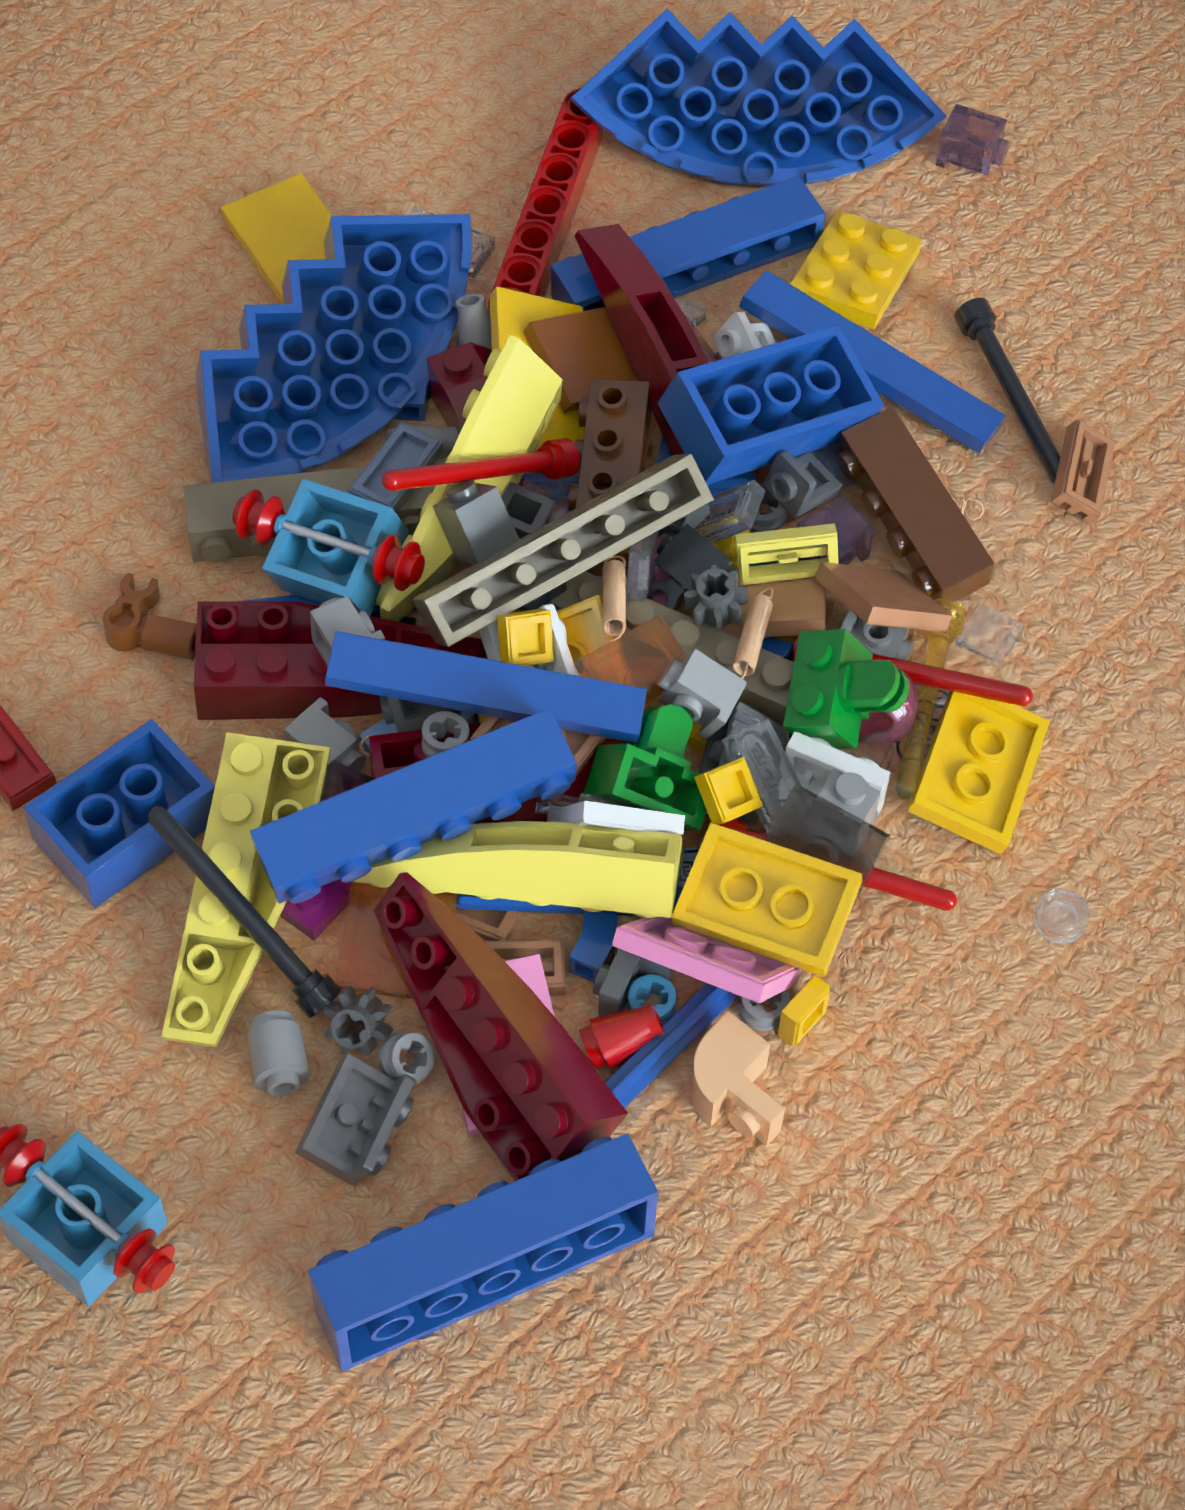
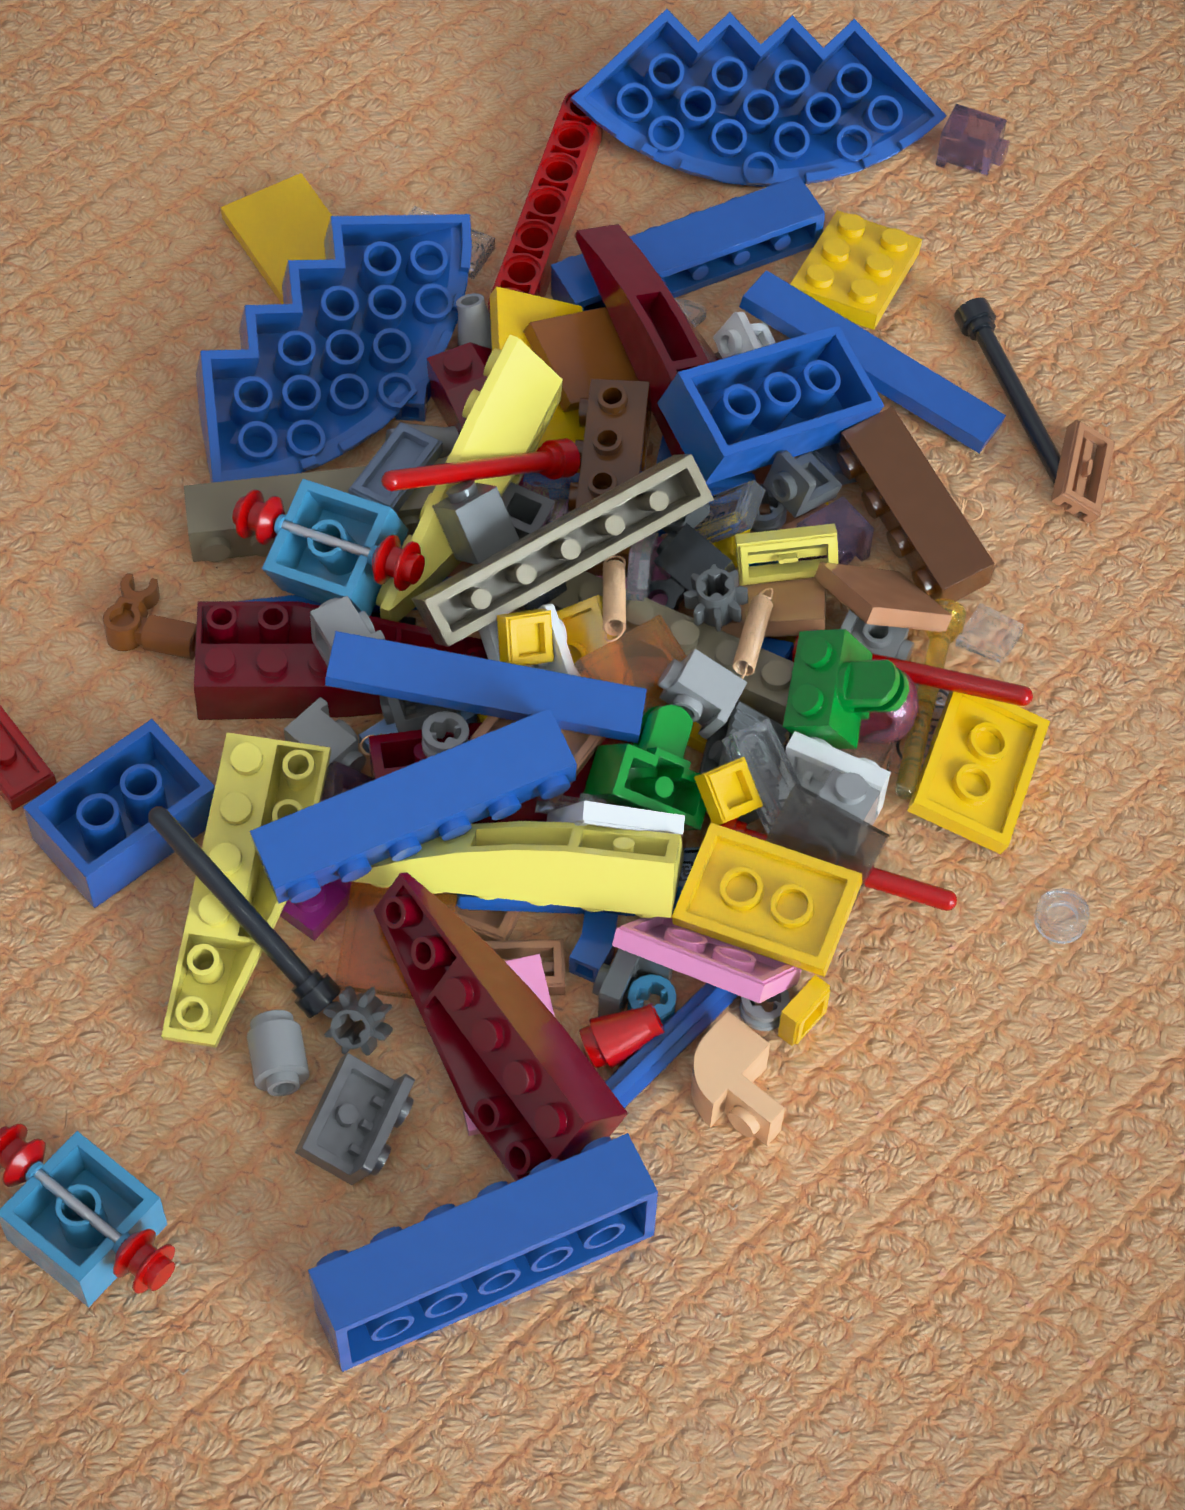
light grey bush [379,1033,435,1082] -> none

